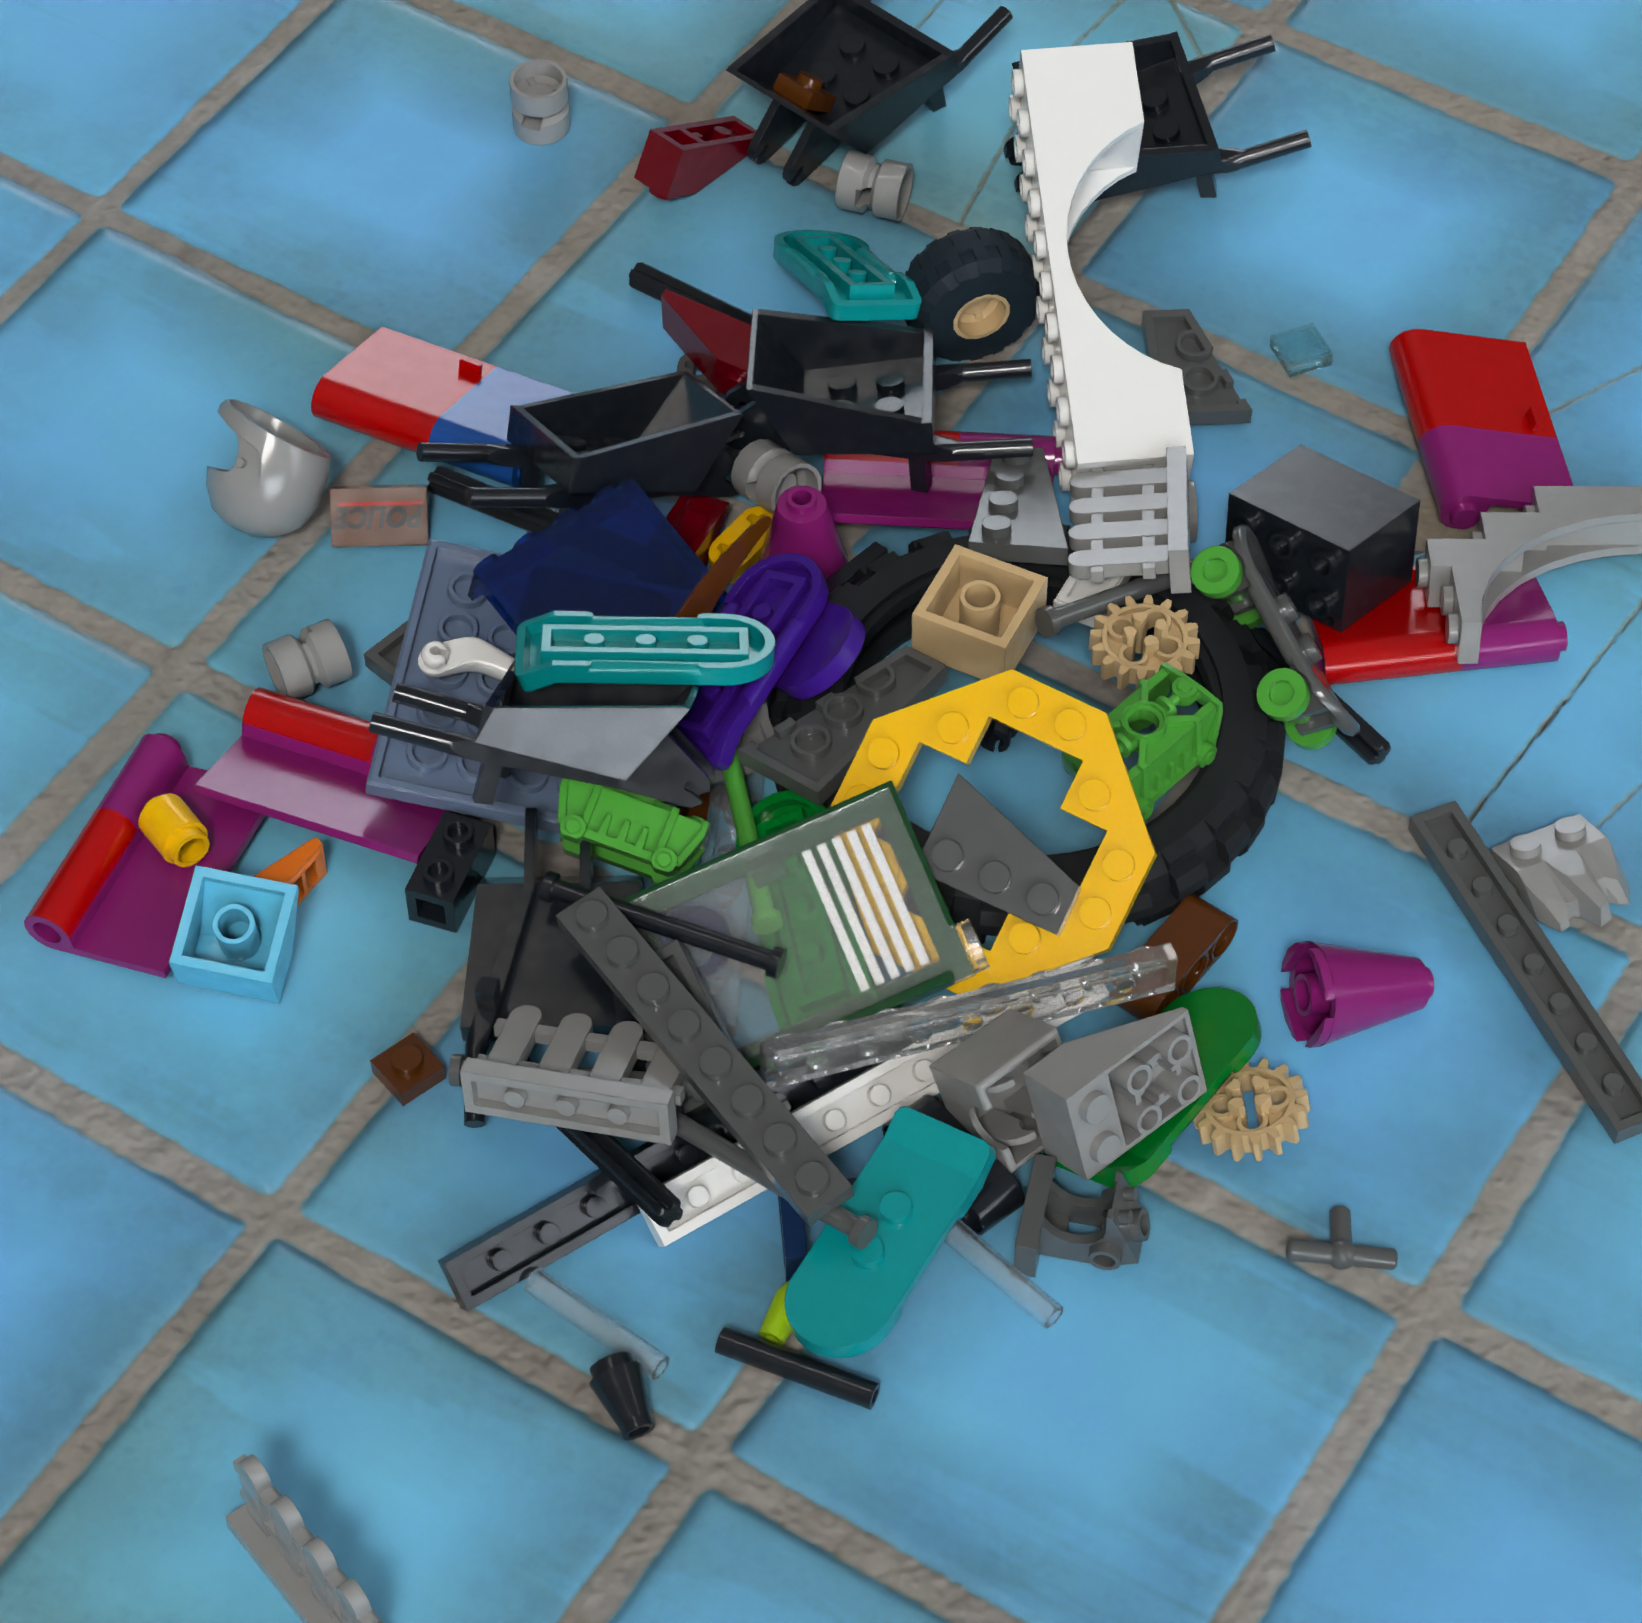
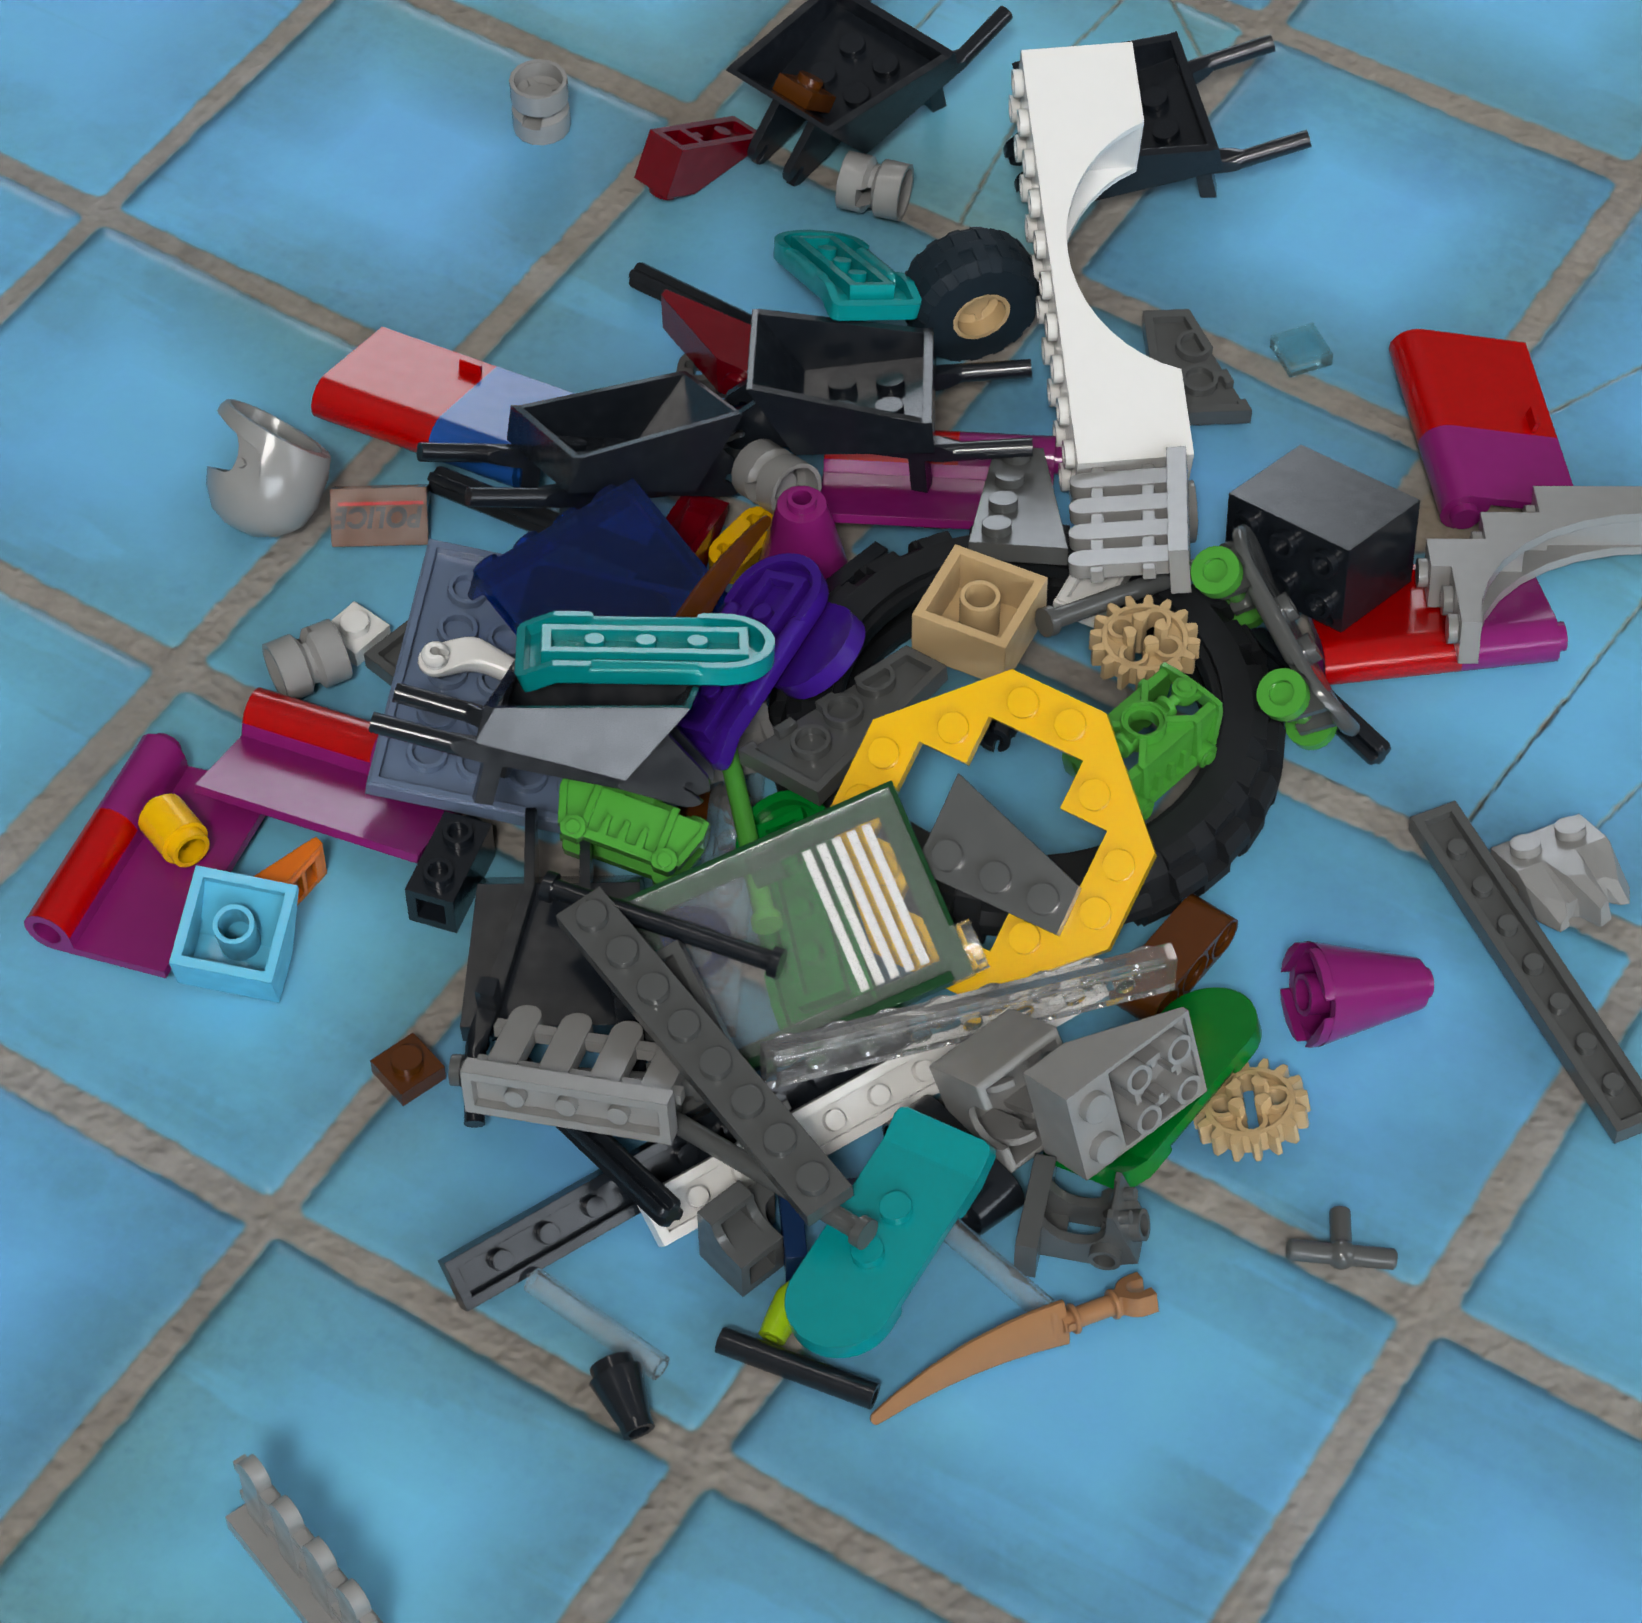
none -> white plate [331,601,391,667]
none -> dark grey brick [697,1180,784,1297]
none -> medium nougat sword [870,1272,1159,1425]

